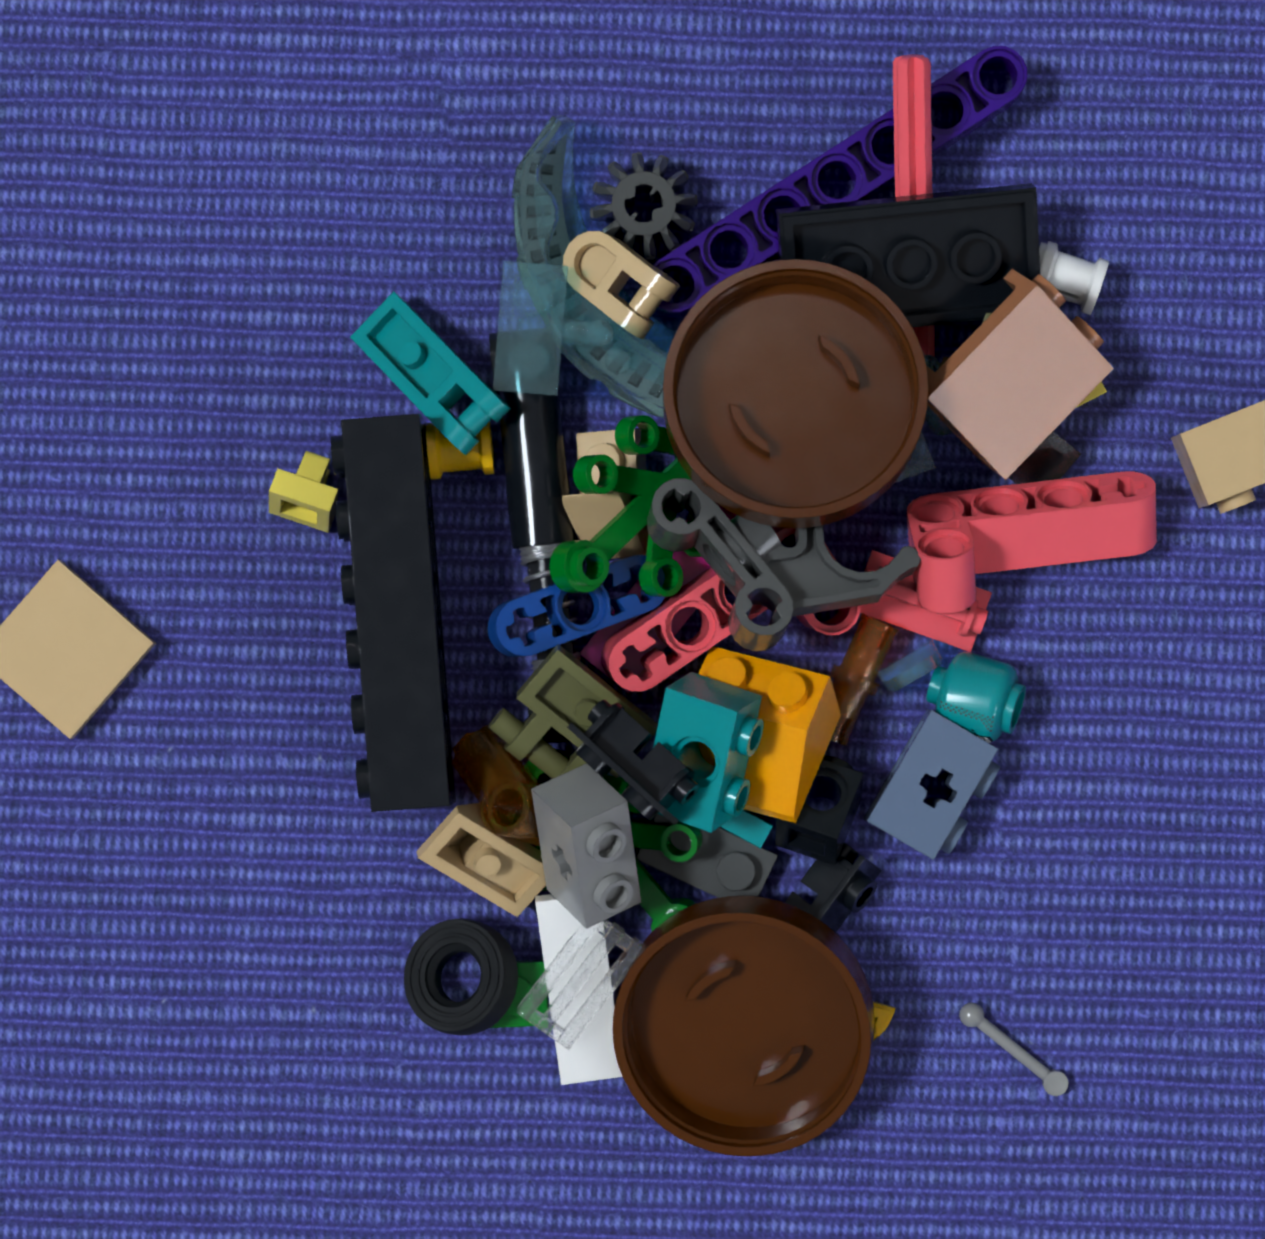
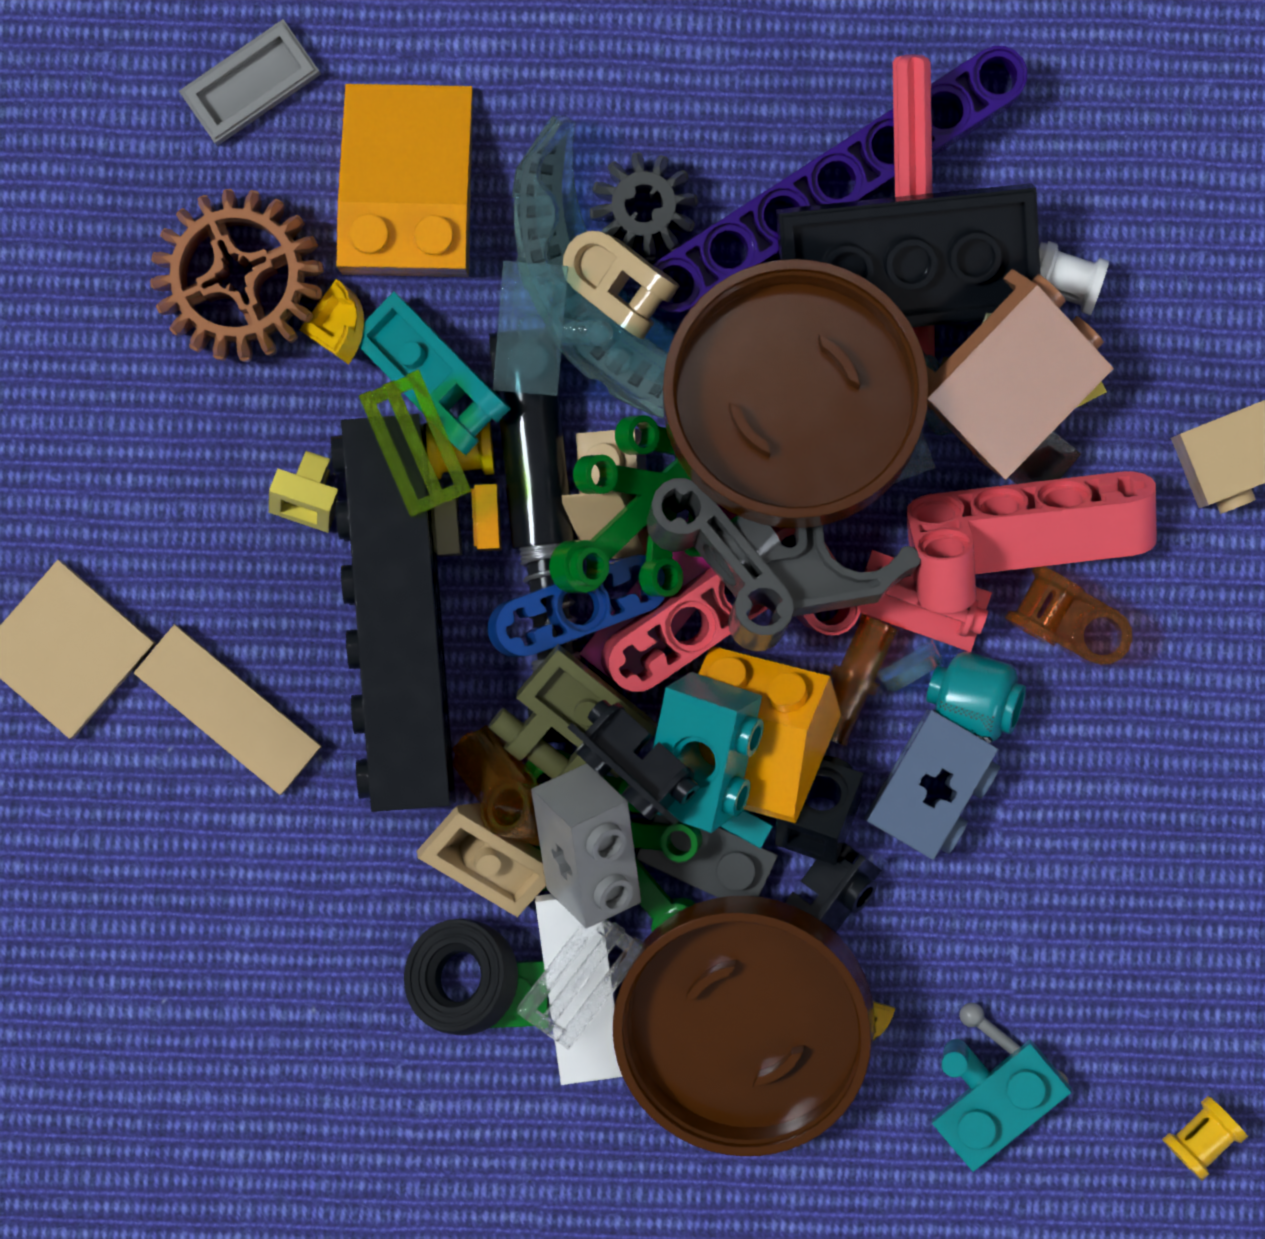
none -> tan tile [134,624,322,795]
none -> nougat gear [150,189,324,362]
none -> light grey tile [179,19,321,146]
none -> yellow tile [299,279,364,365]
none -> light orange slope [336,84,473,277]
none -> clear neon green tile [358,369,472,517]
none -> dark tan tile [430,489,463,557]
none -> light orange tile [471,484,502,551]
none -> teal plate [932,1039,1072,1172]
none -> clear orange piece [1004,566,1132,666]
none -> yellow bush [1162,1096,1248,1181]

